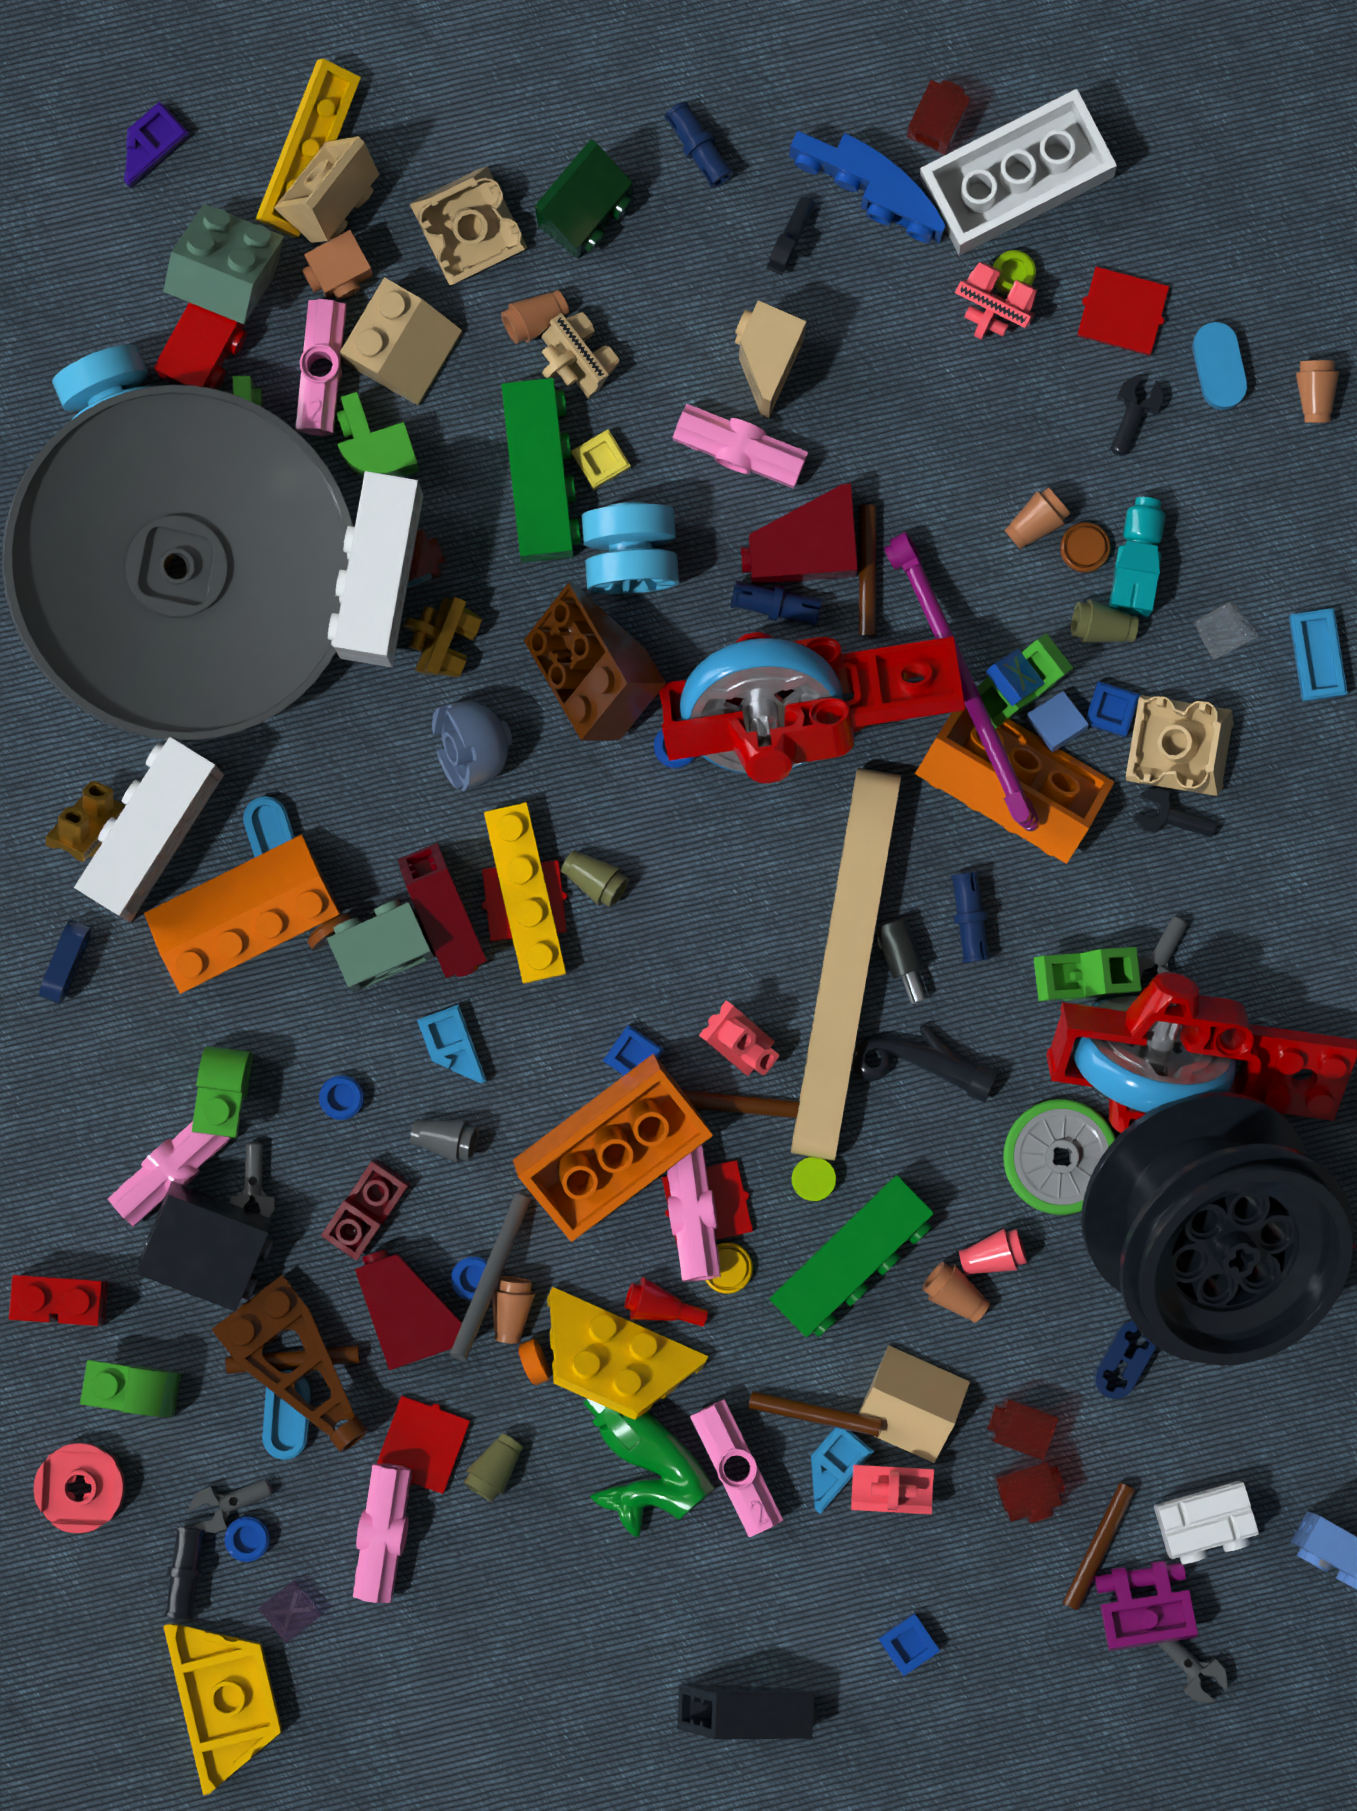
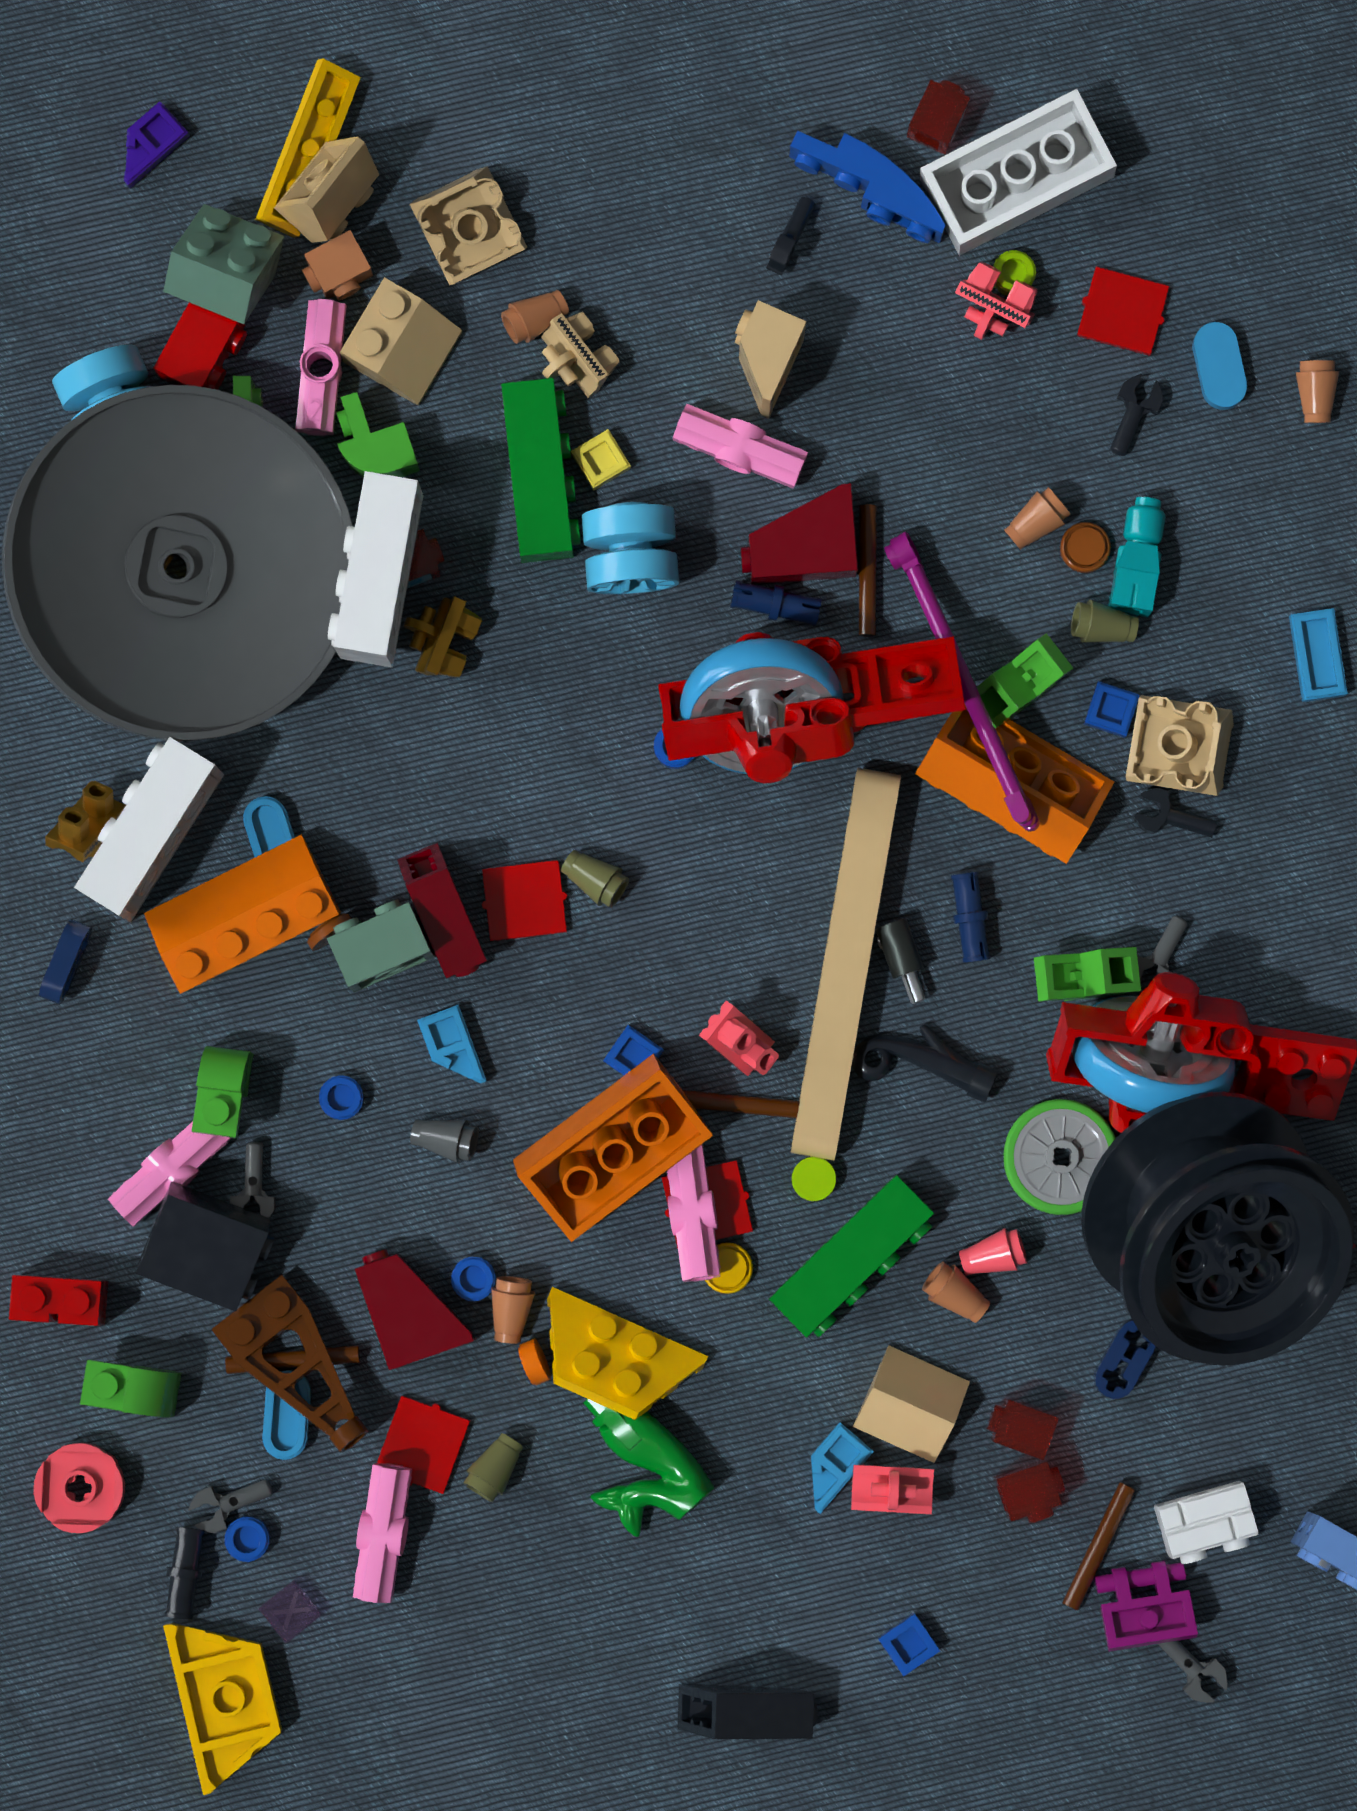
dark red slope [321,1158,411,1261] -> none
sand blue cylinder [432,701,512,791] -> none
dark grey bar [450,1194,531,1361] -> none
yellow plate [484,802,566,985] -> none
reddish brown slope [523,582,666,741] -> none
dark green slope [535,139,634,259] -> none
red cone [624,1277,708,1327] -> none
dark blue pin [664,101,734,189] -> none
bright pink piece [690,1399,784,1537] -> none
reddish brown bar [749,1391,883,1437] -> none
blue tile [985,649,1045,706] -> none
medium blue tile [1027,691,1089,753] -> none
clear slope [1194,601,1259,660] -> none

